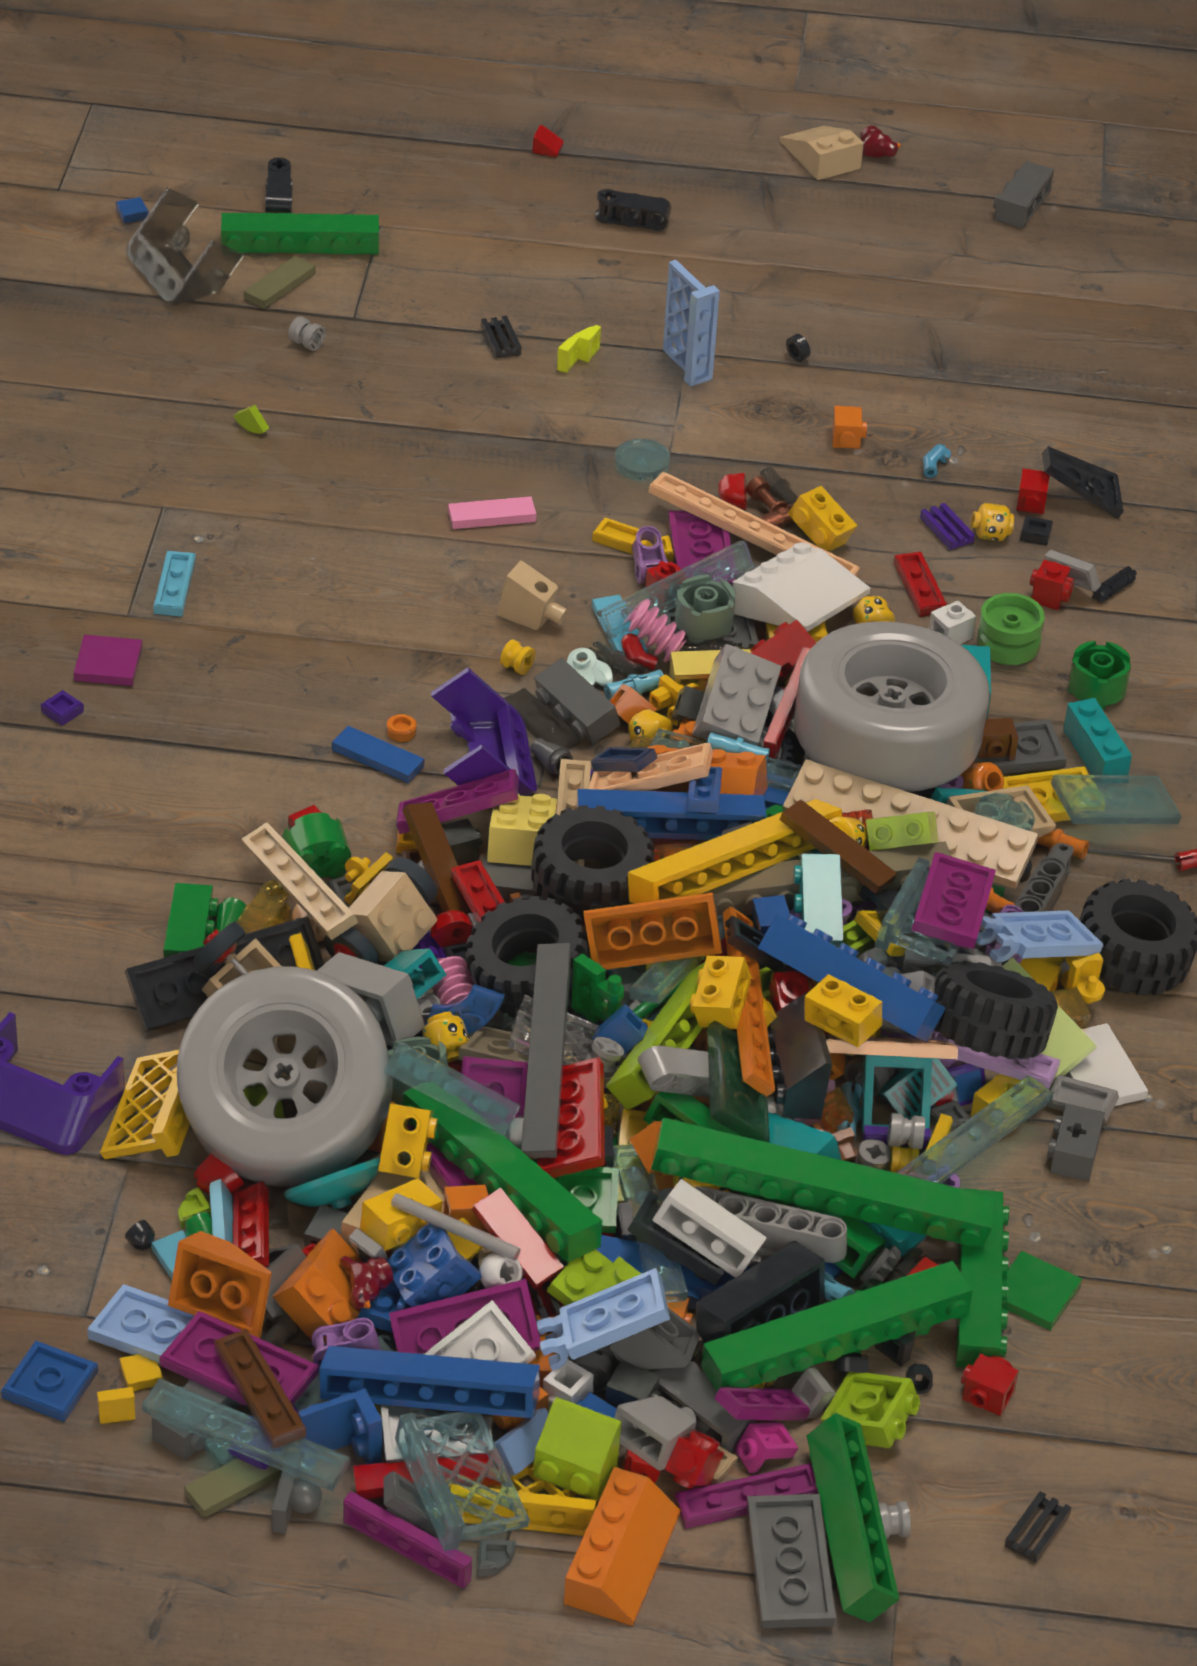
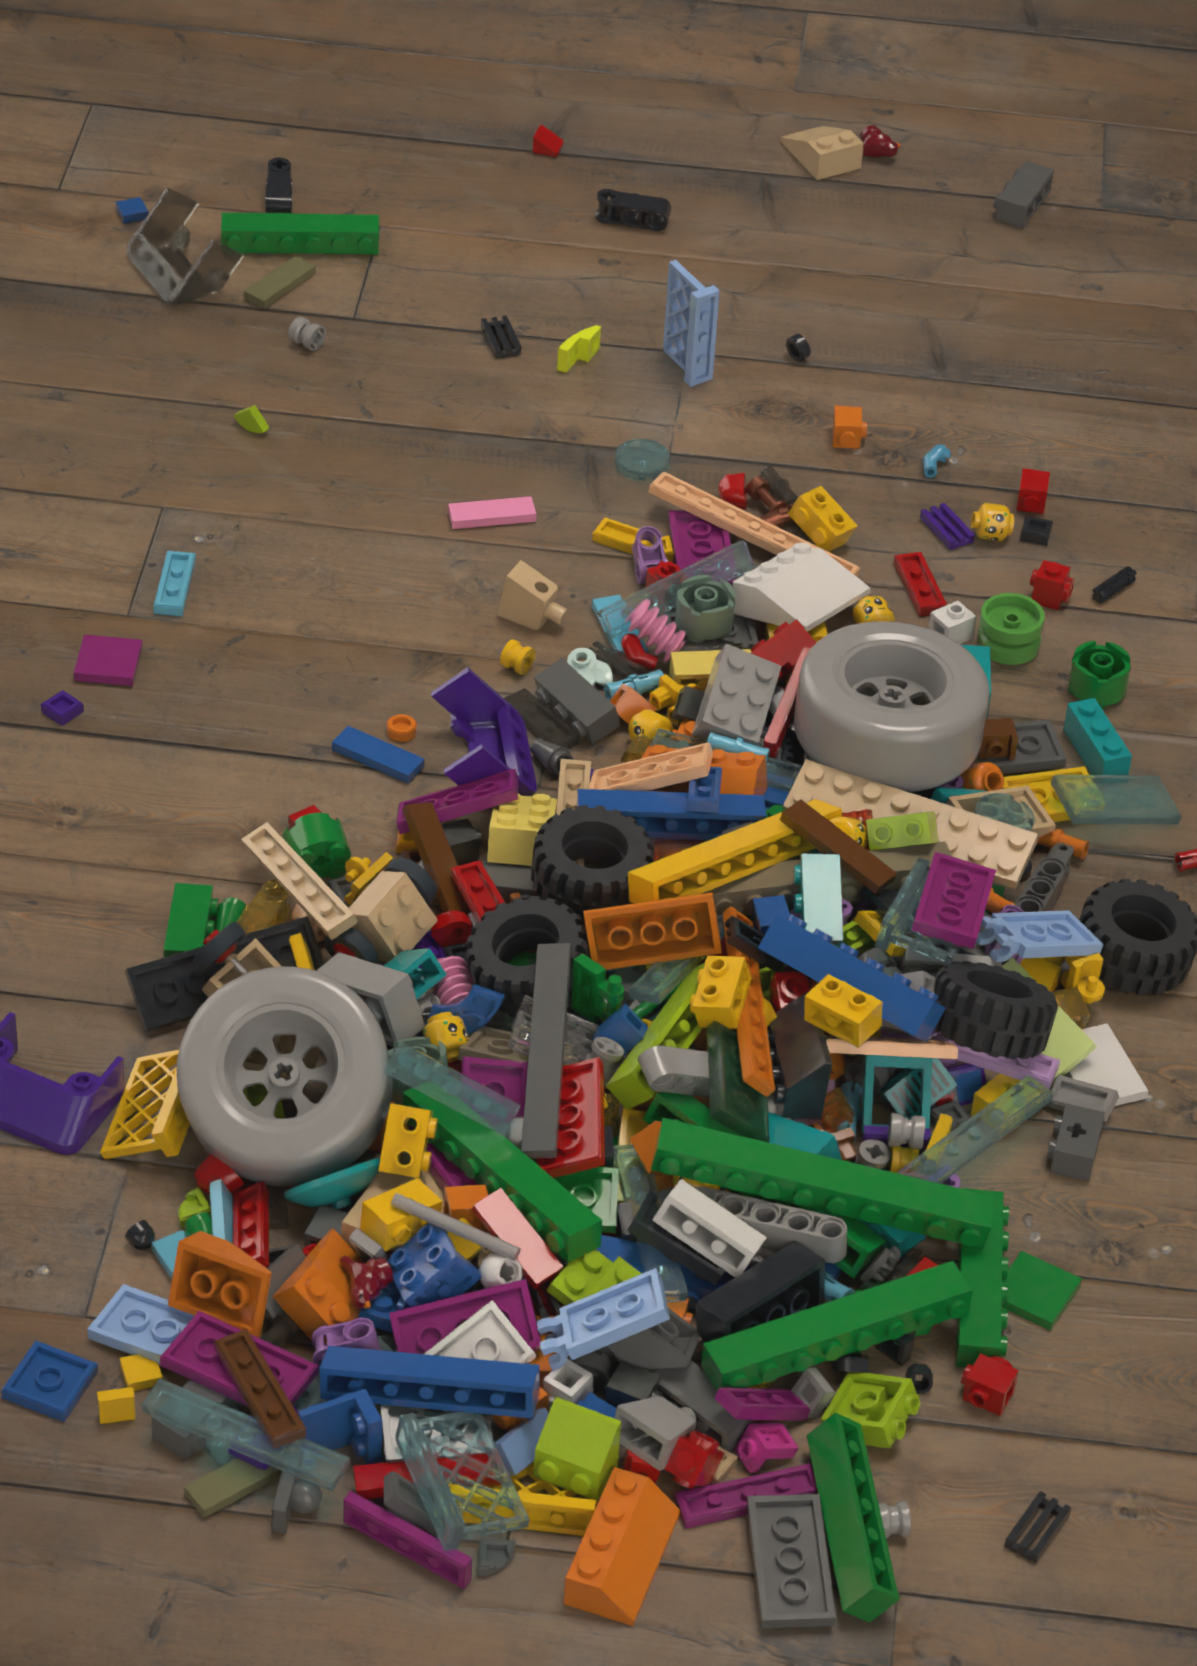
dark blue tile [590,747,657,772] -> none
black wing [1042,446,1124,519] -> none
light grey tile [1045,549,1101,592] -> none

